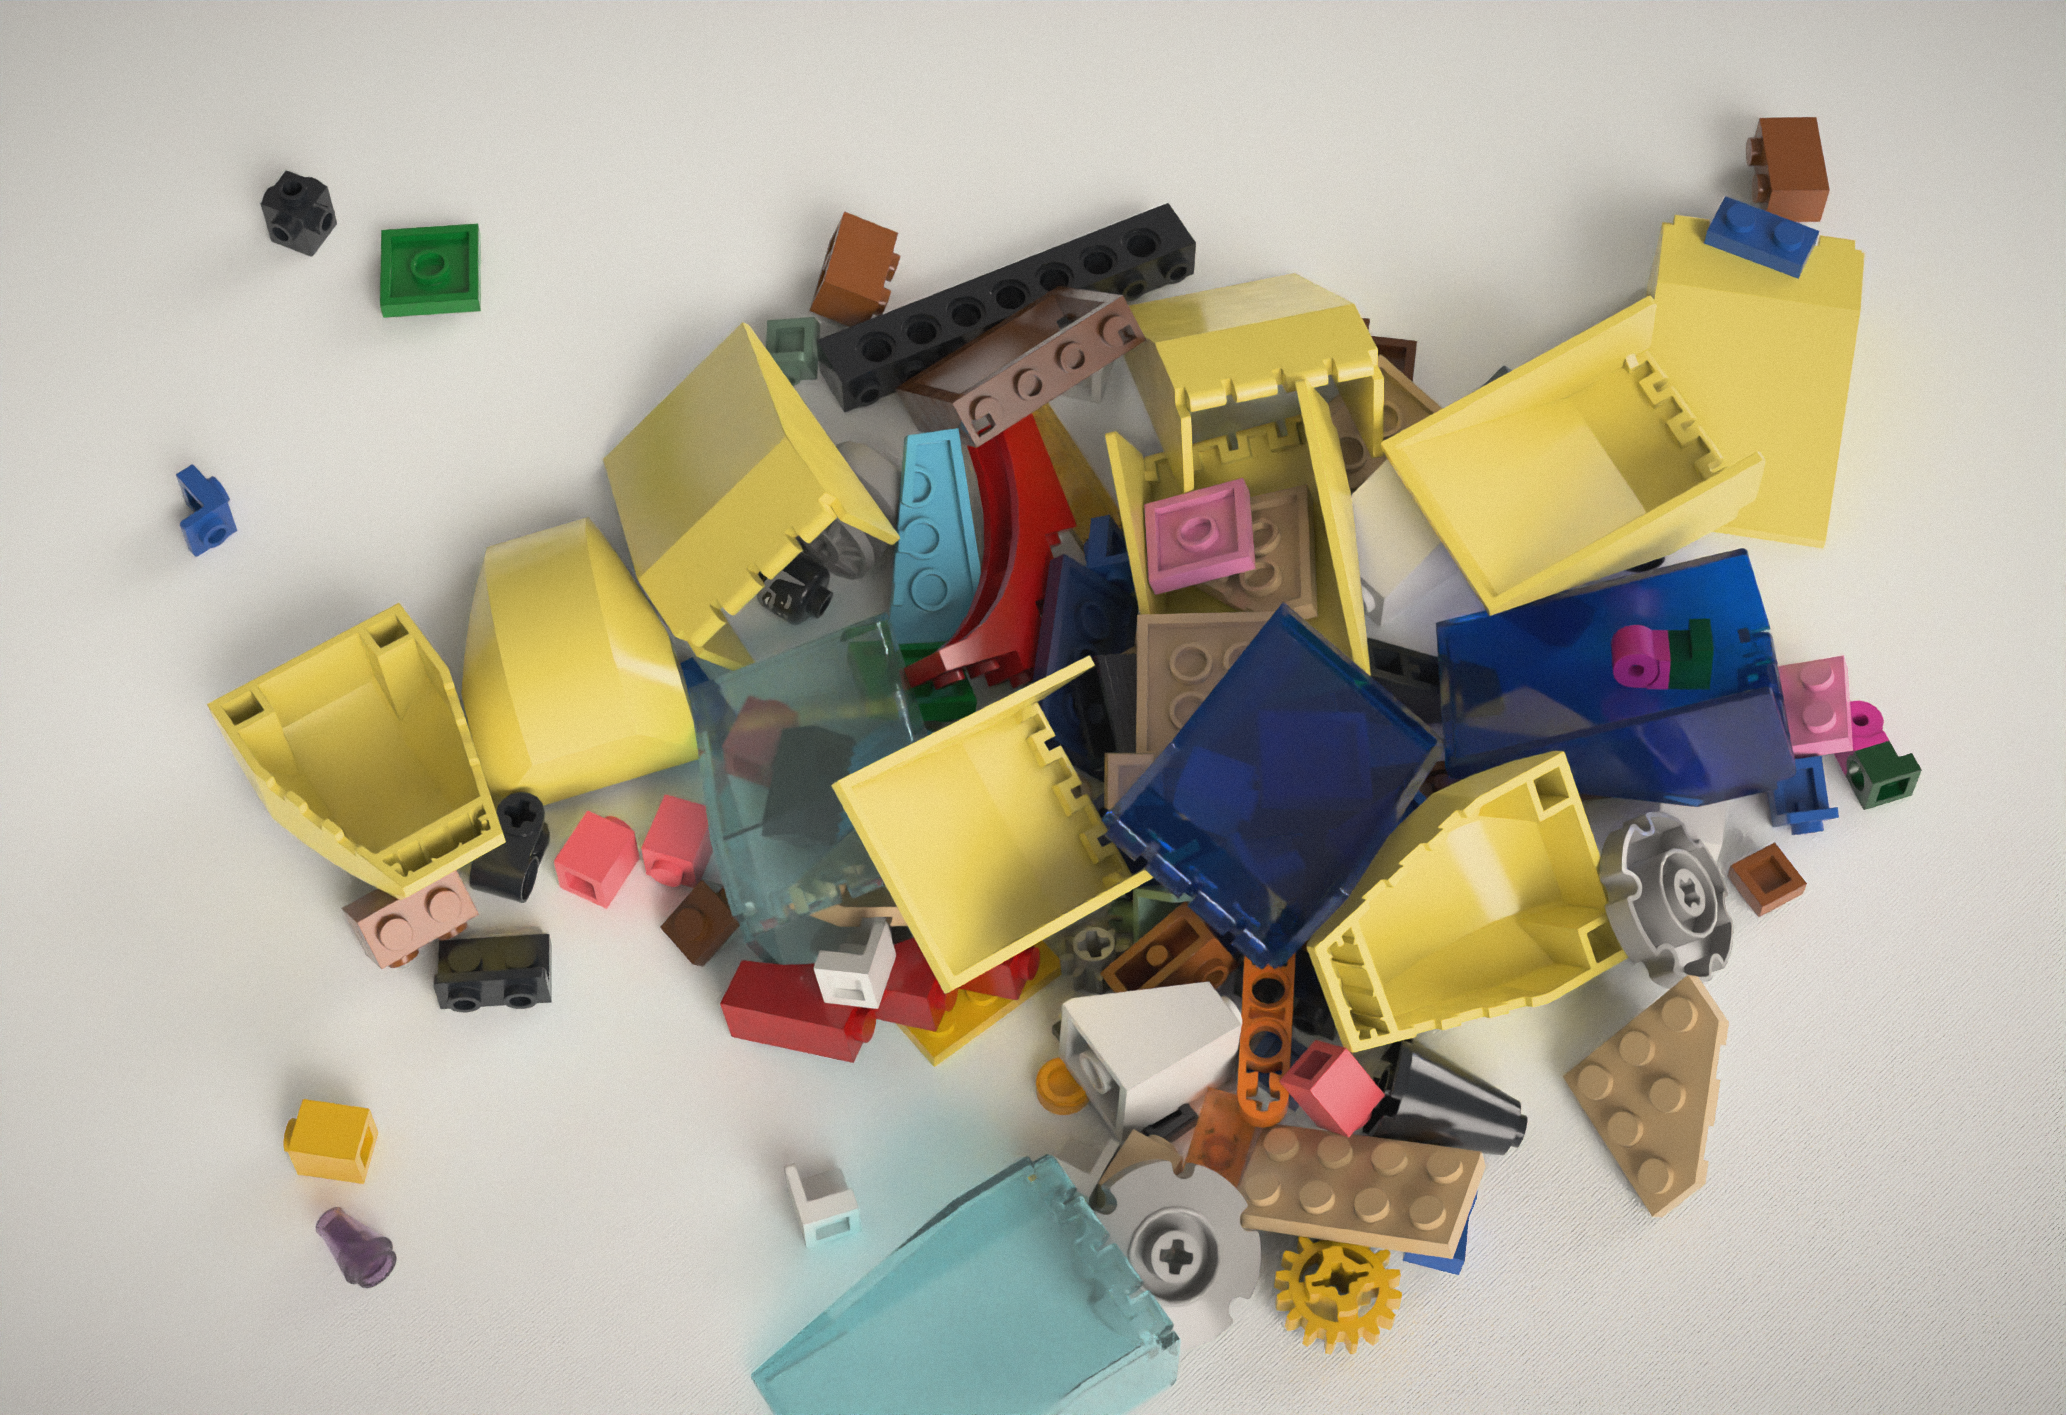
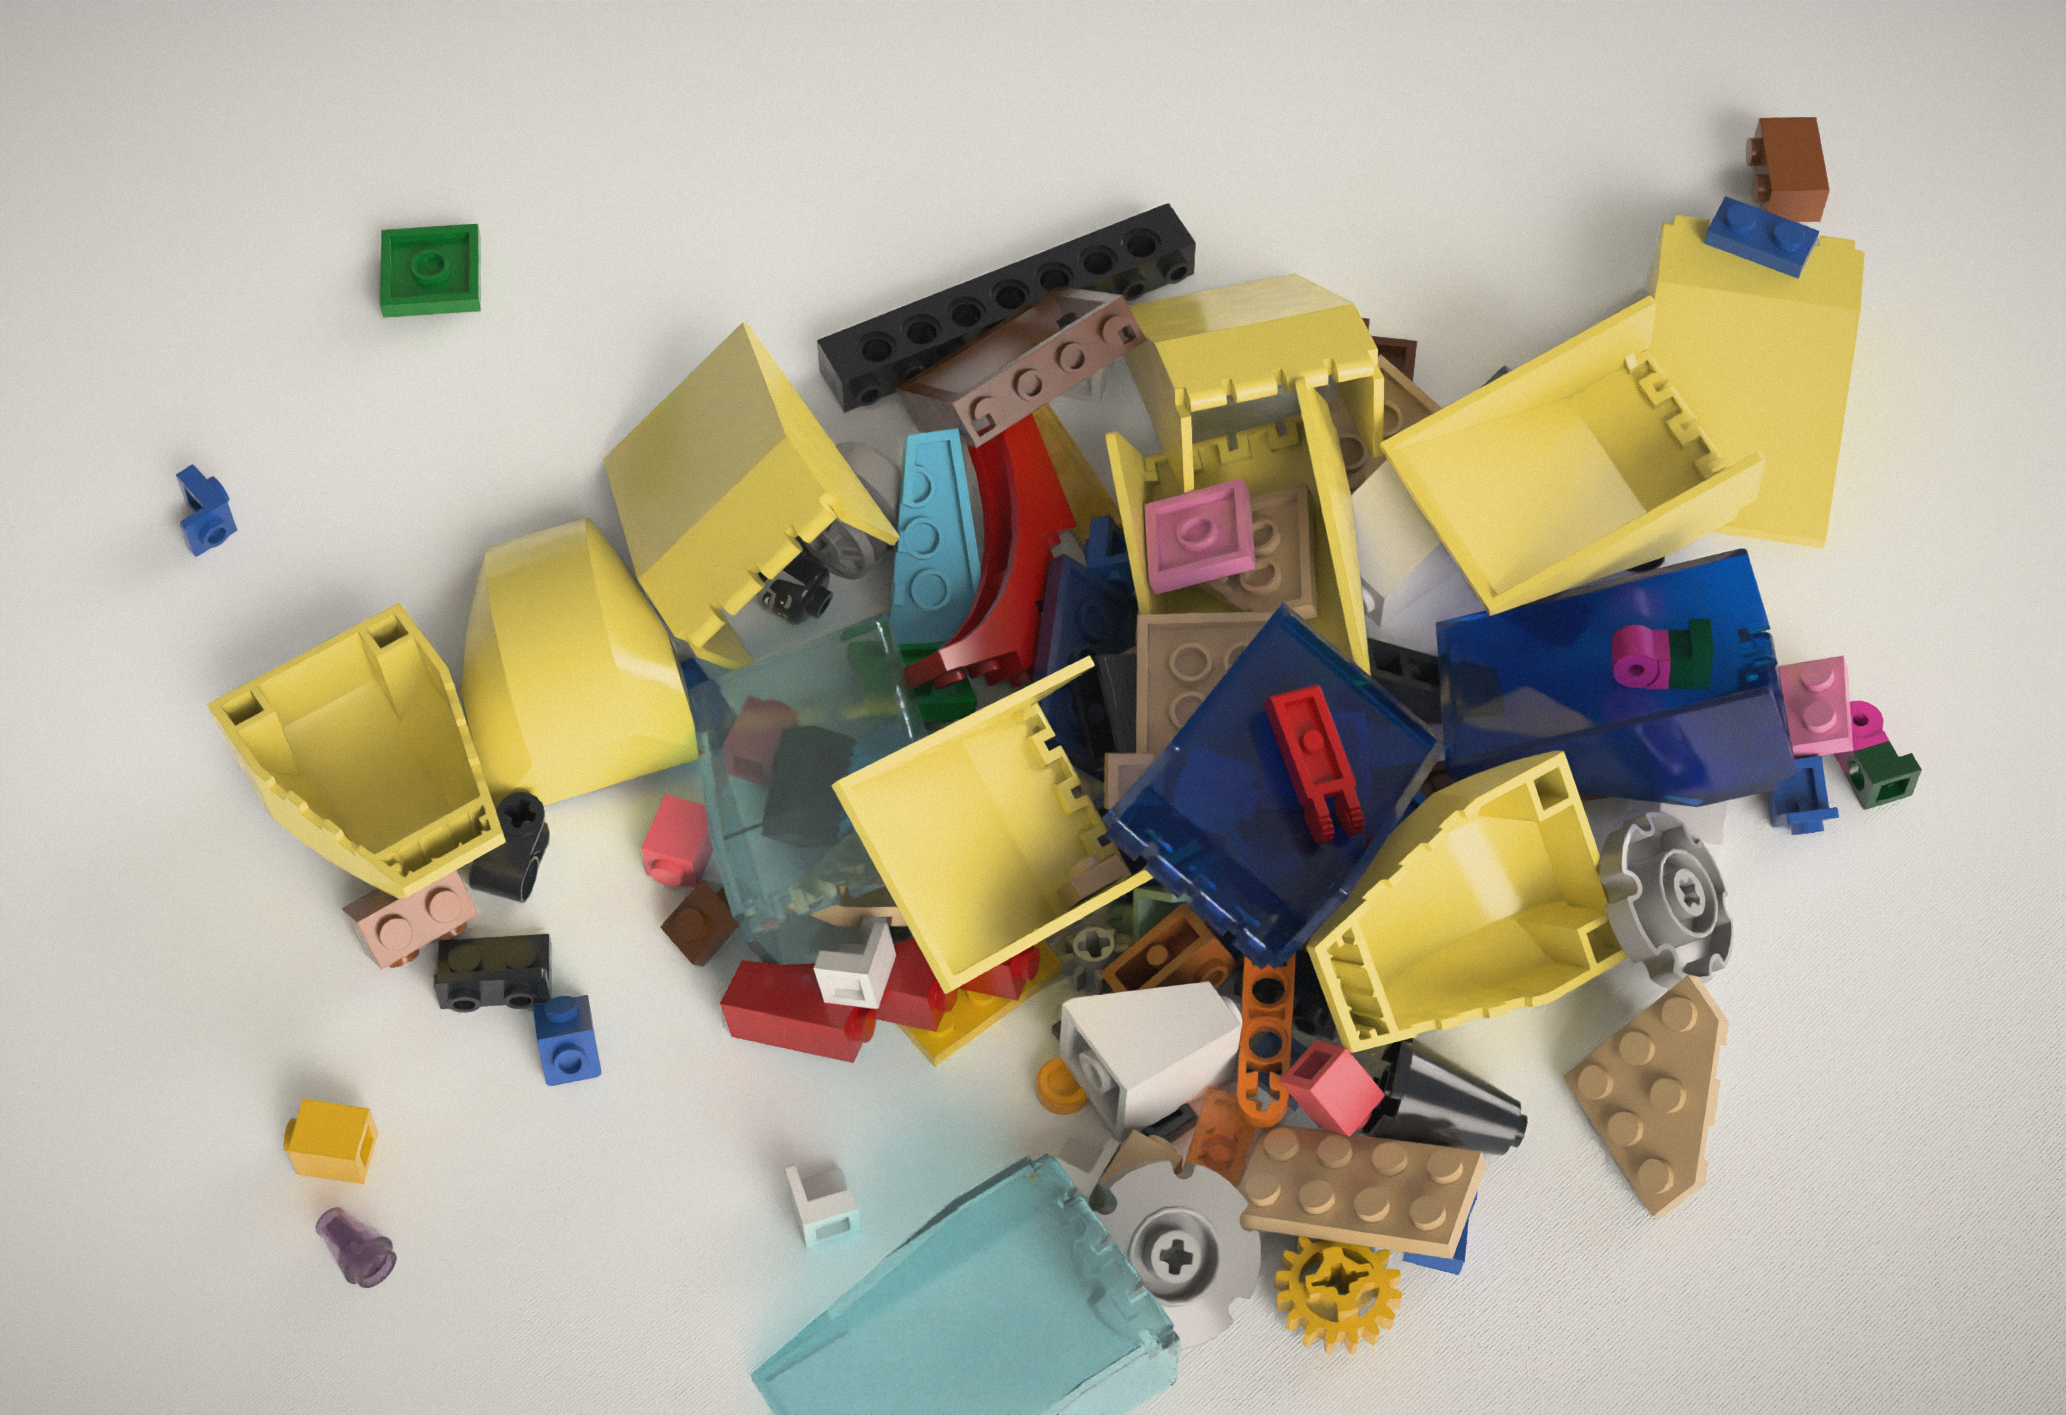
black brick [260,170,337,257] -> none
coral brick [554,810,640,909] -> none
sand green bracket [766,317,820,386] -> none
dark orange brick [809,211,901,327] -> none
dark orange plate [1727,842,1807,917] -> none
none -> blue bracket [533,995,602,1086]
none -> tan plate [1057,854,1128,909]
none -> red hinge [1263,685,1365,845]

